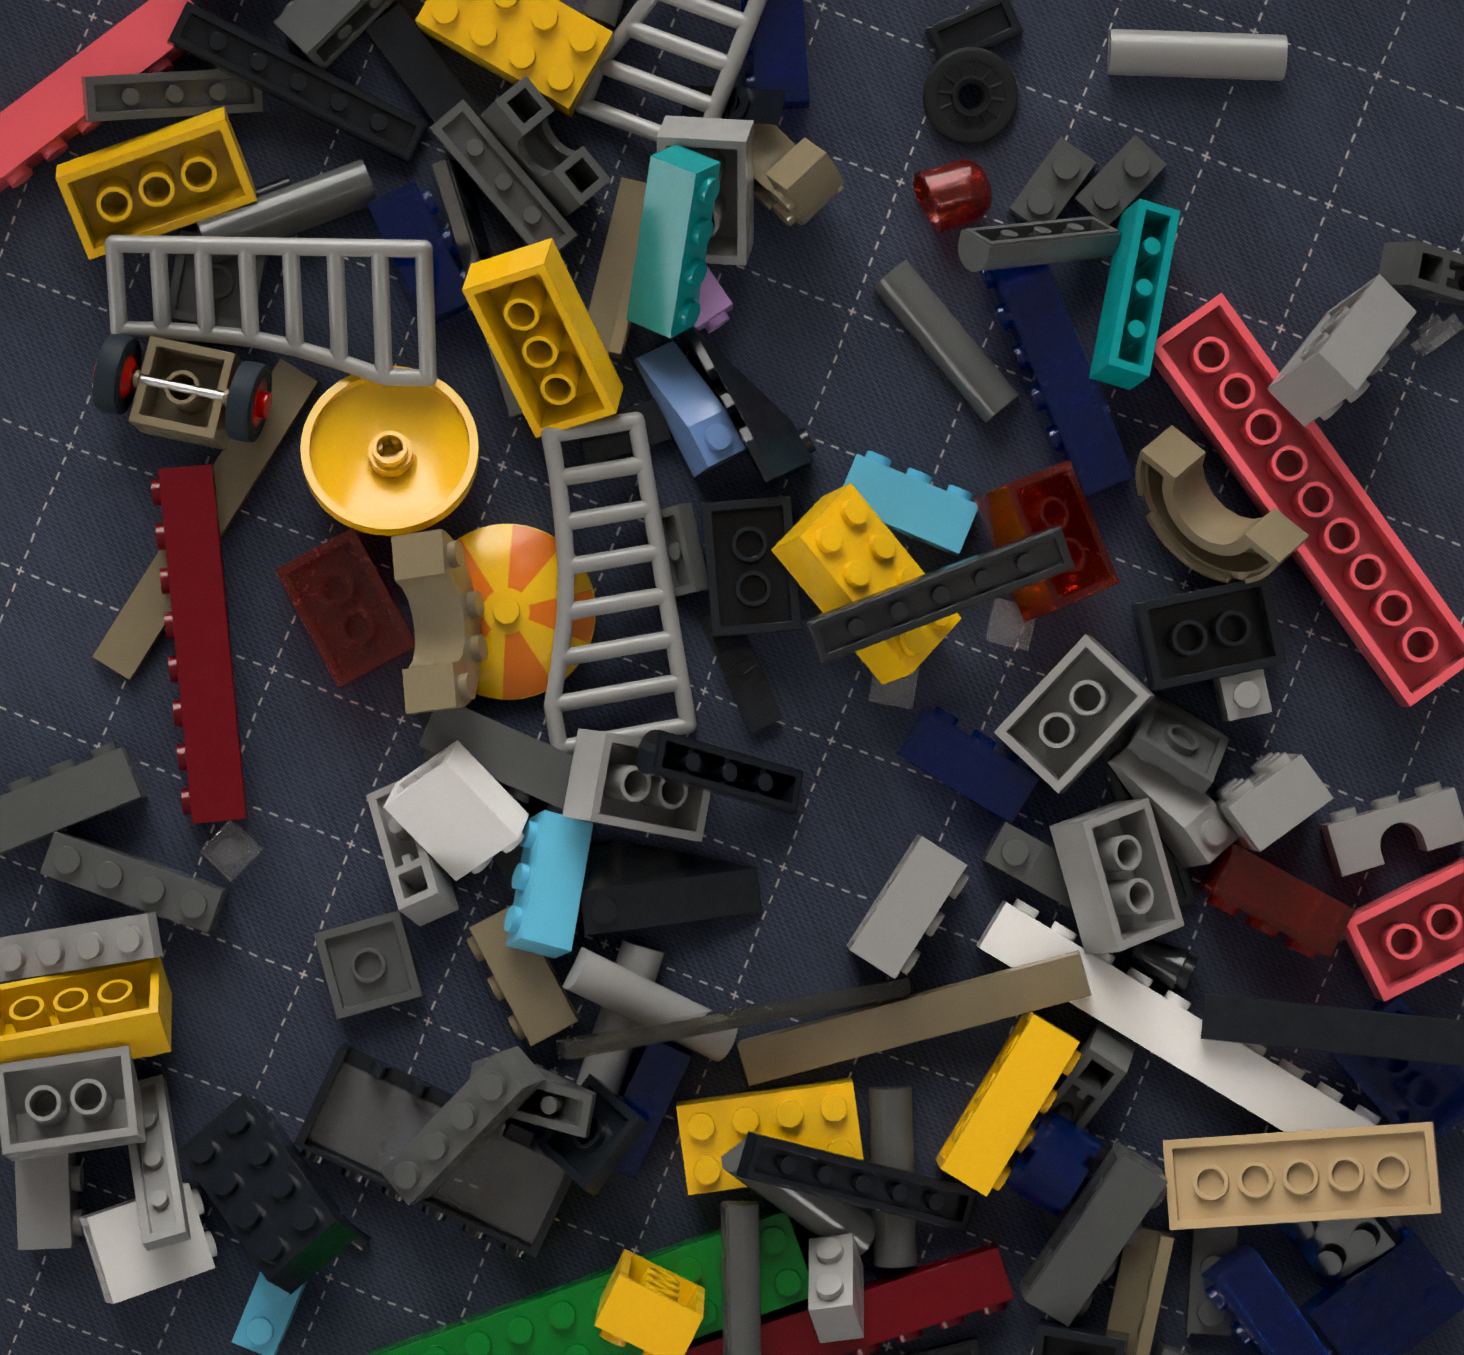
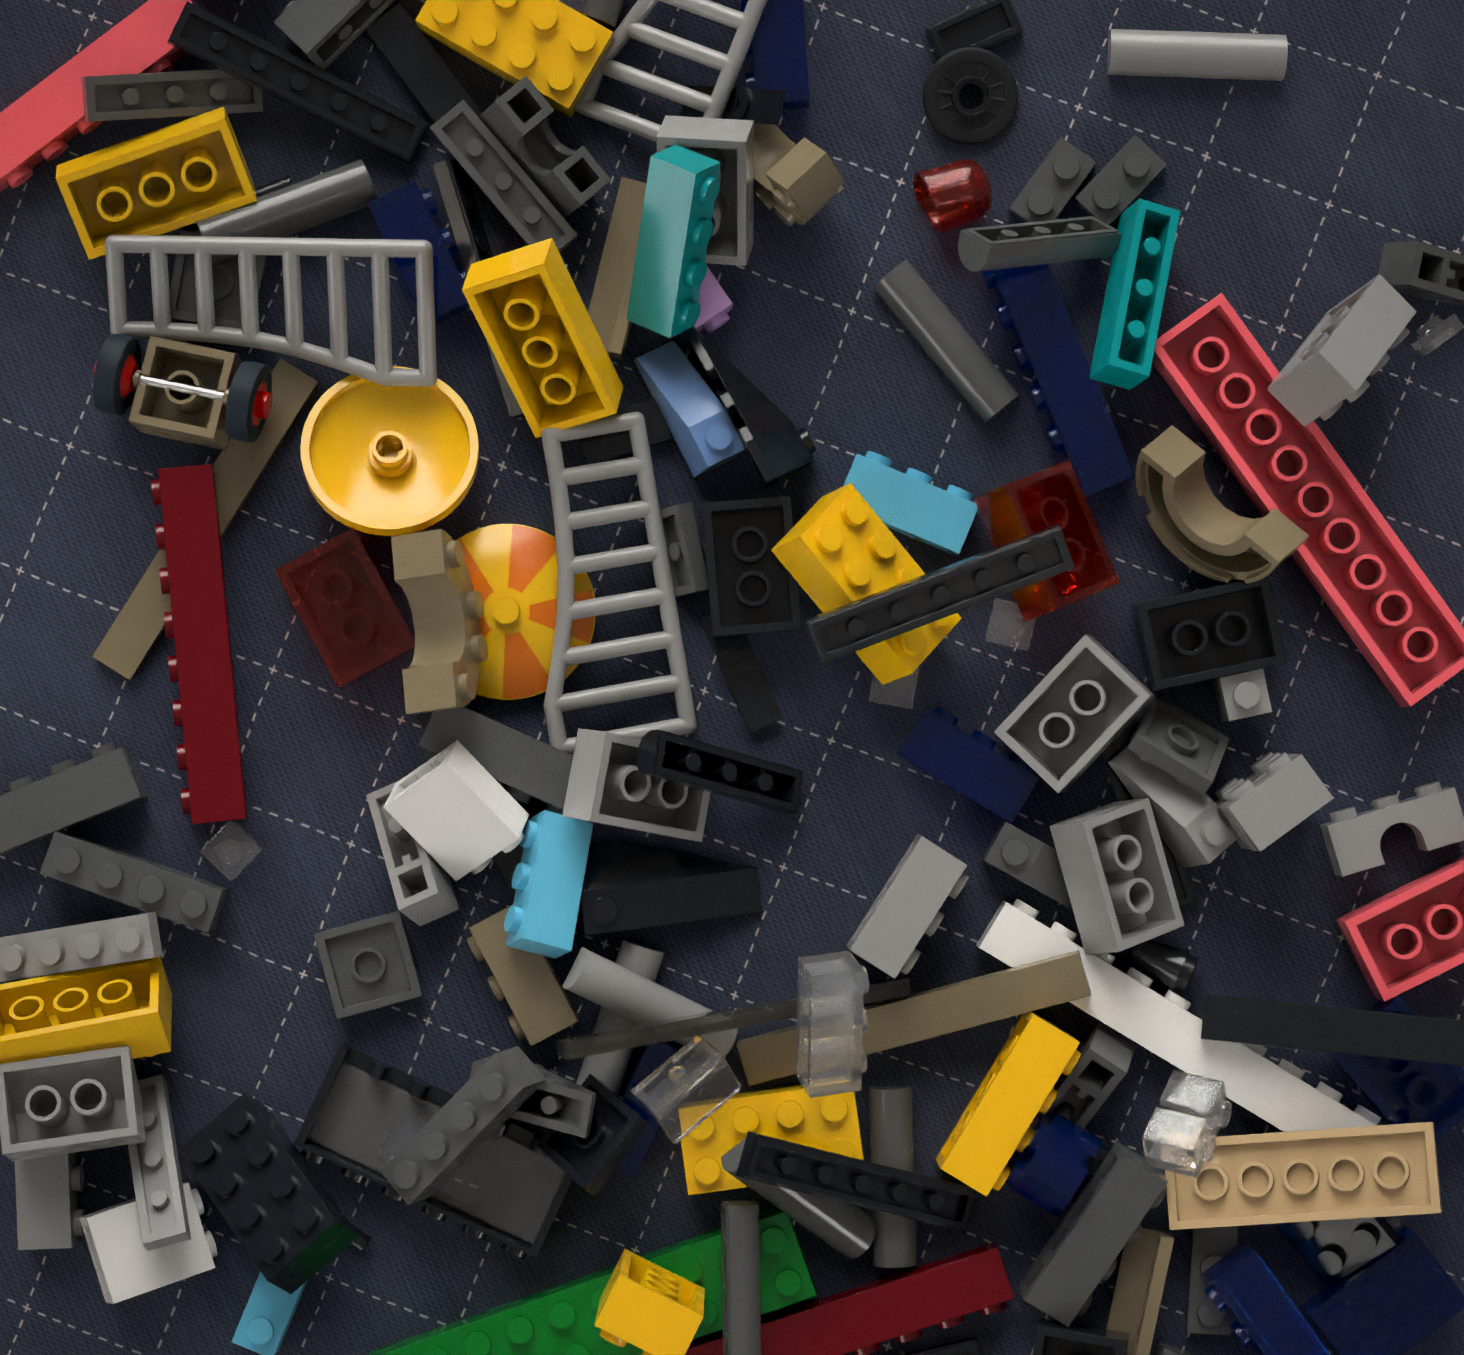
light grey brick [808,1233,864,1343] -> none
clear red brick [1200,844,1355,960] -> none
none -> clear panel [631,1034,742,1144]
none -> clear brick [796,951,869,1098]
none -> clear piece [1142,1070,1232,1178]

